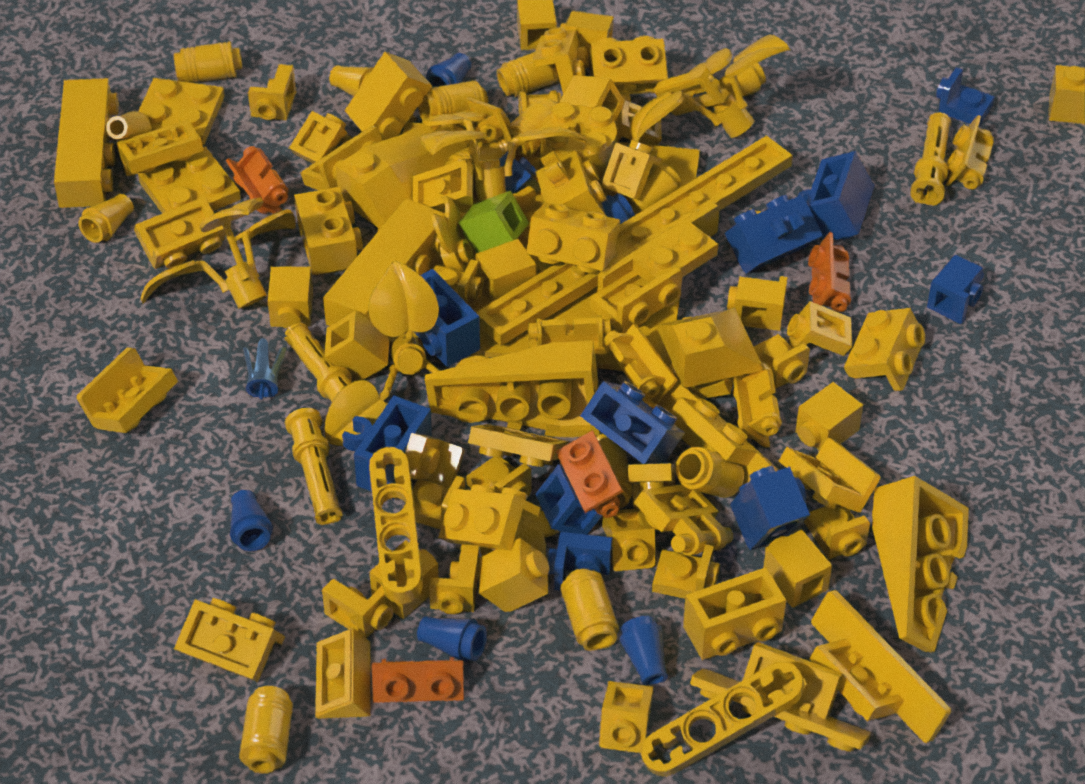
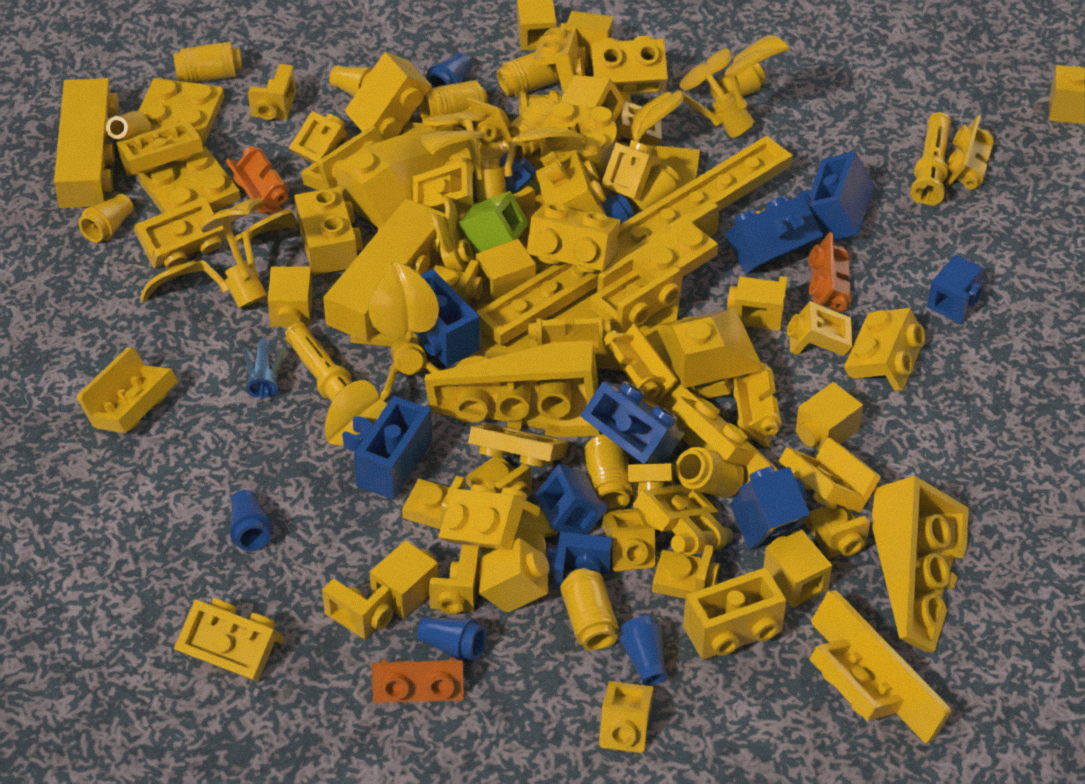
yellow head [239,686,293,774] -> none
yellow pin [284,408,343,525] -> none
yellow slope [315,628,370,719] -> none
yellow brick [324,310,389,381] -> none
yellow beam [369,447,423,604] -> none
yellow bracket [405,433,465,487] -> none
orange hinge [556,430,623,518] -> none
yellow beam [641,661,804,776] -> none
yellow tile [653,68,729,116] -> none
yellow bracket [690,642,871,751] -> none
yellow bracket [754,334,810,389] -> none
blue bracket [936,67,995,127] -> none

